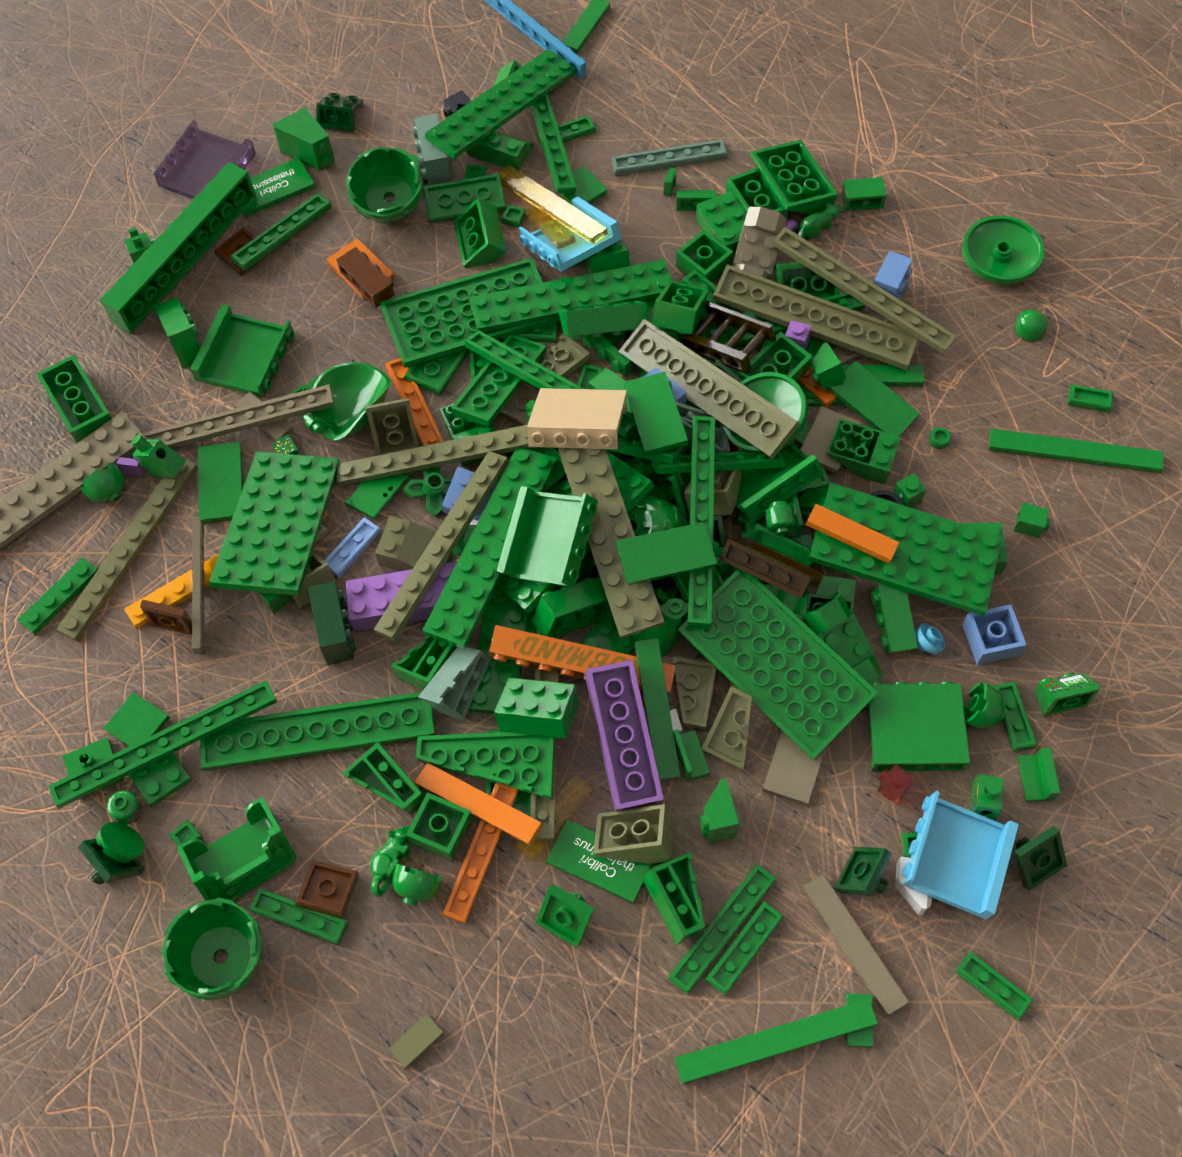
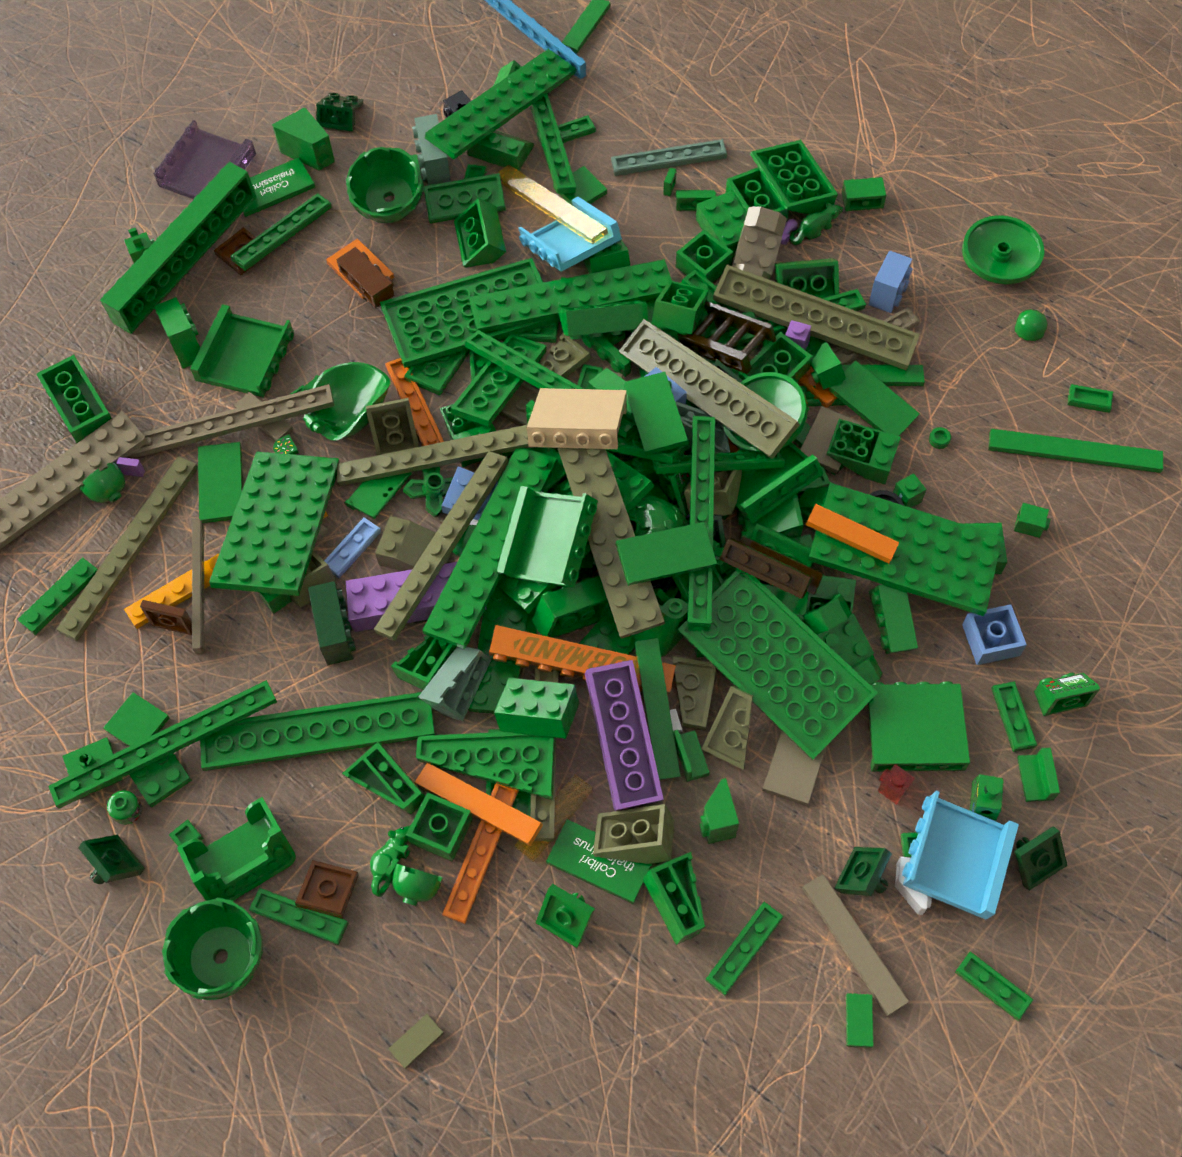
green tile [96,822,145,863] -> none
green torso [131,434,186,478] -> none
green tile [501,204,527,228] -> none
clear yellow tile [526,204,576,249] -> none
green tile [668,864,777,995] -> none
green tile [674,999,878,1084] -> none
green head [765,501,796,536] -> none
olive plate [772,227,956,355] -> none
medium azure plate [915,623,945,655] -> none
green cylinder [963,682,1005,729] -> none

